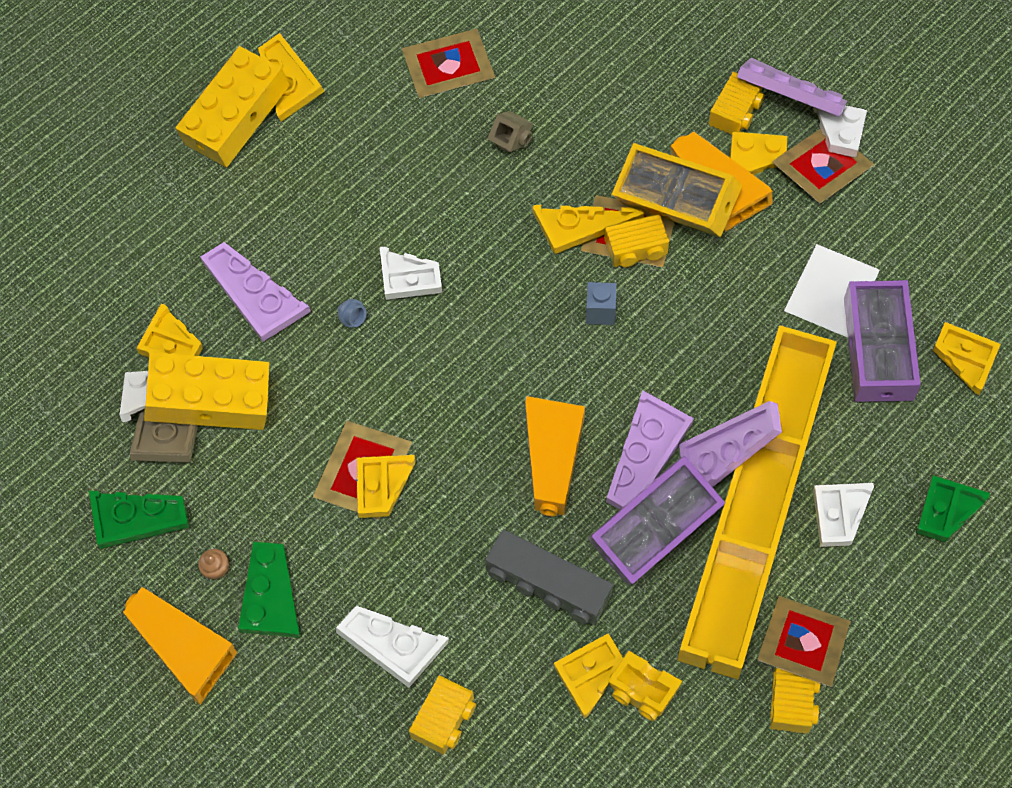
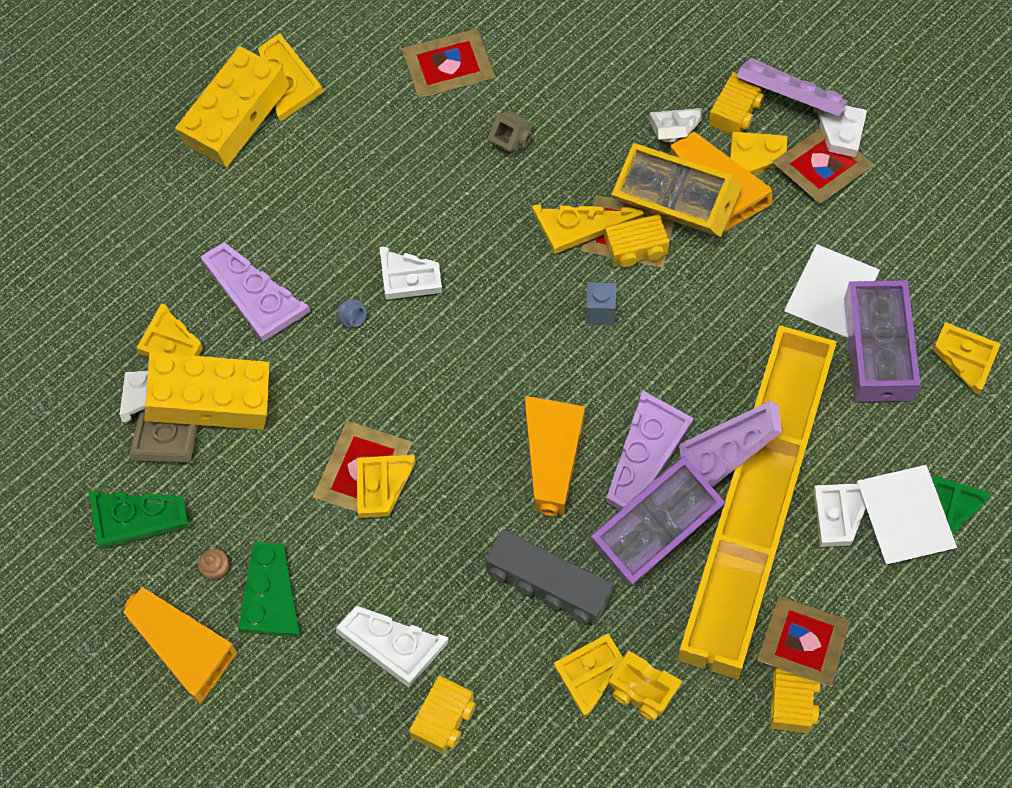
none -> white wing [650,108,702,142]
none -> white sticker [857,465,957,564]

